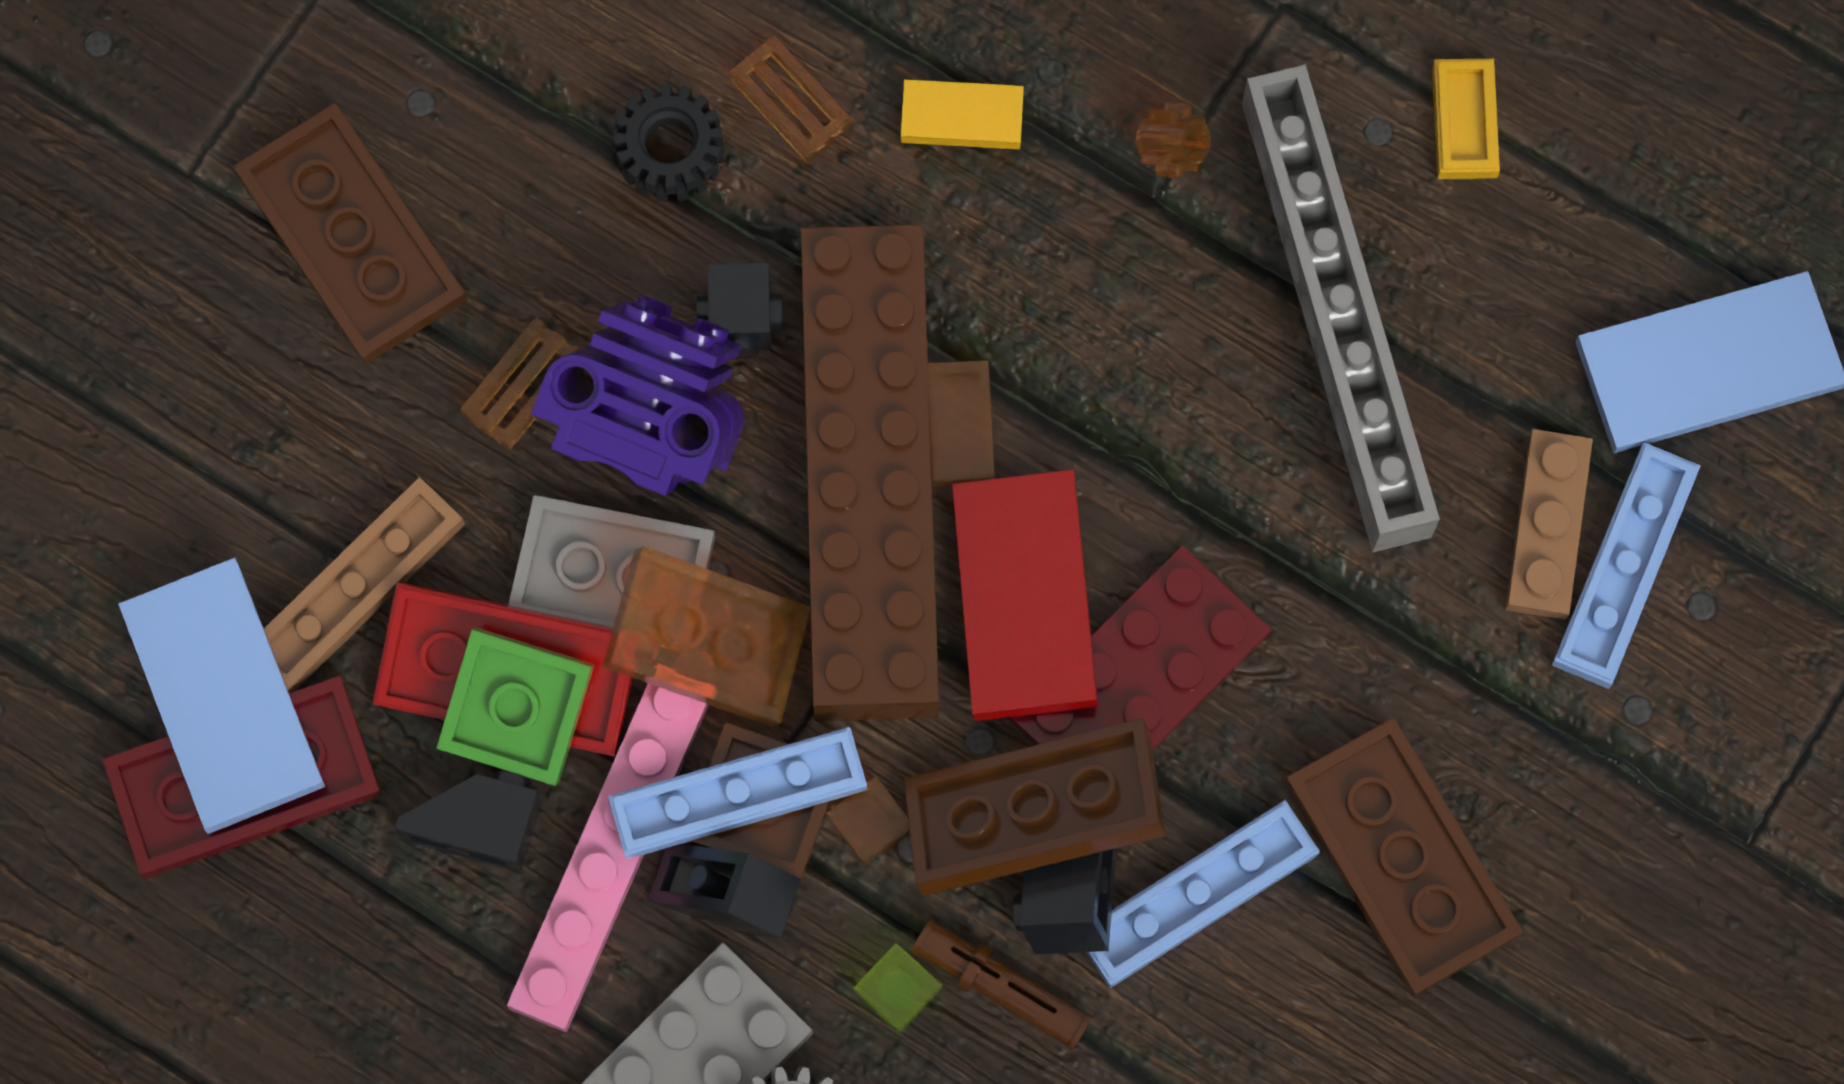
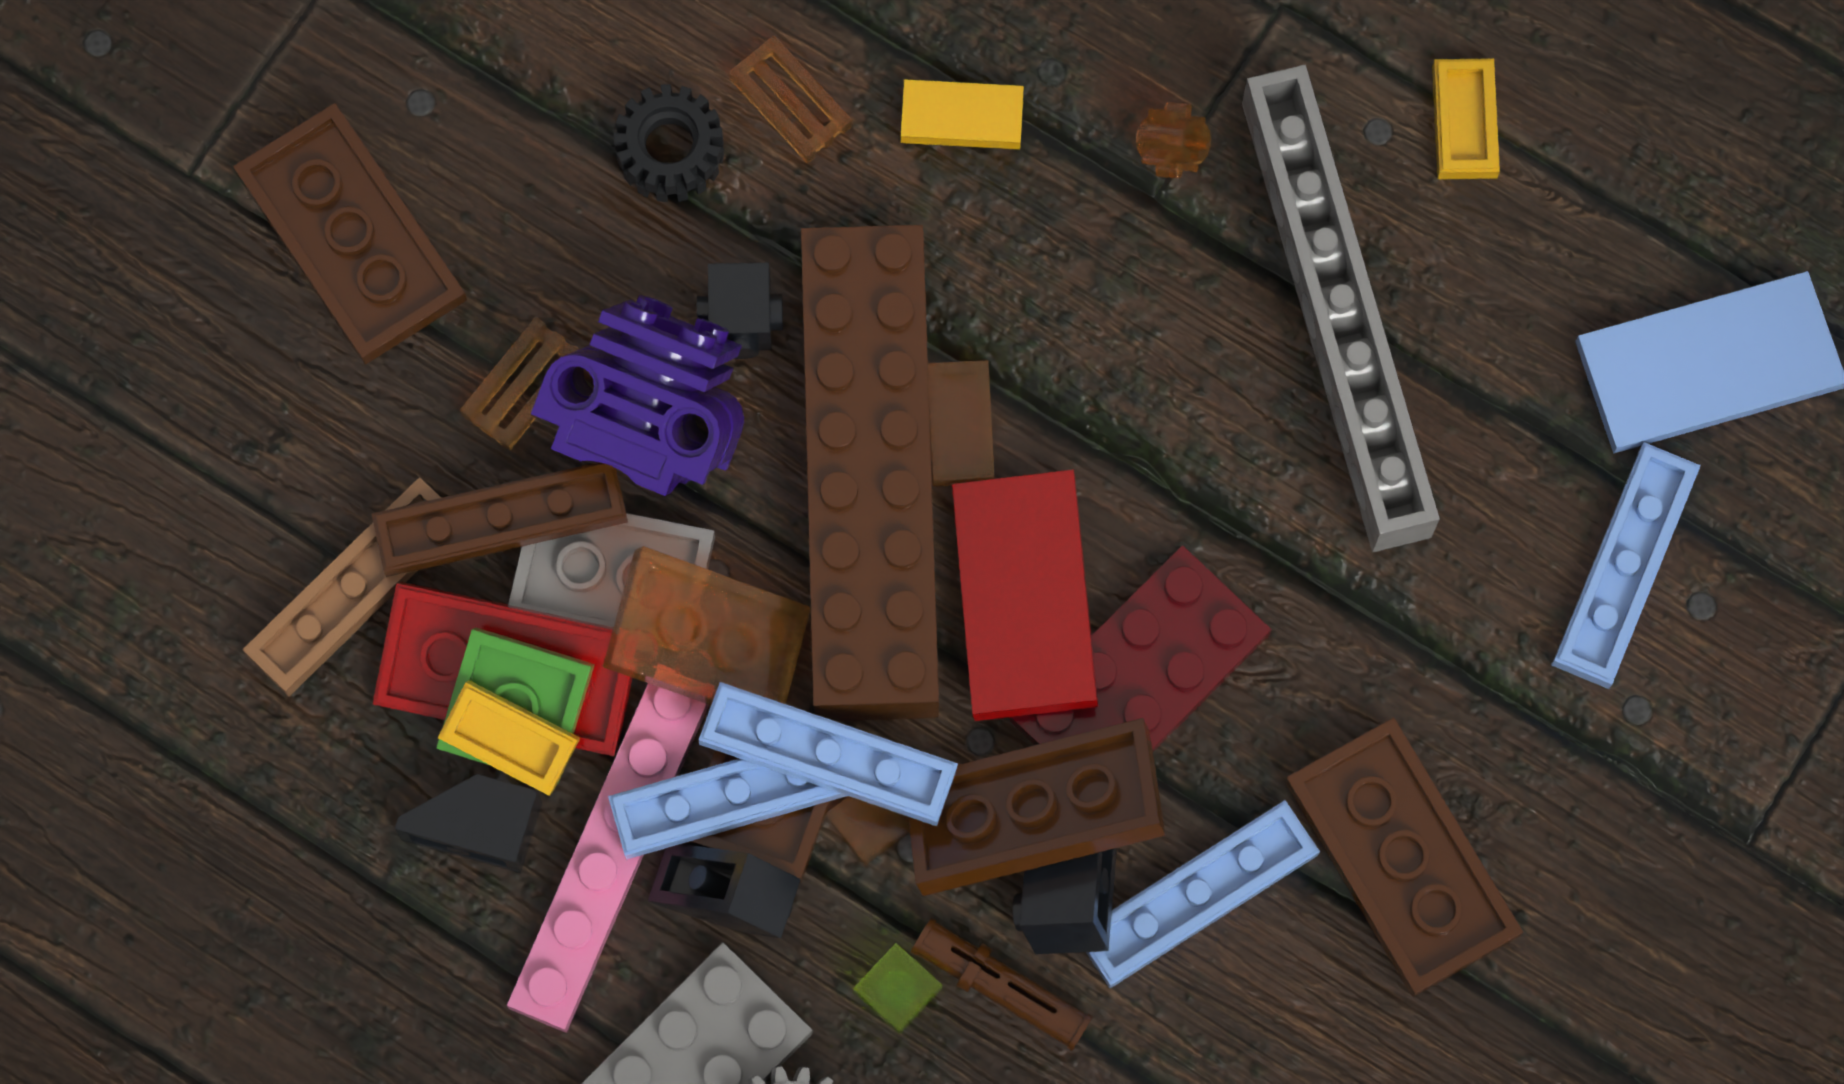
dark red plate [102,676,382,879] -> none
light blue tile [118,558,326,834] -> none
medium nougat plate [1505,429,1593,620] -> none
none -> reddish brown tile [372,462,628,577]
none -> yellow tile [438,680,580,796]
none -> light blue tile [699,682,958,826]

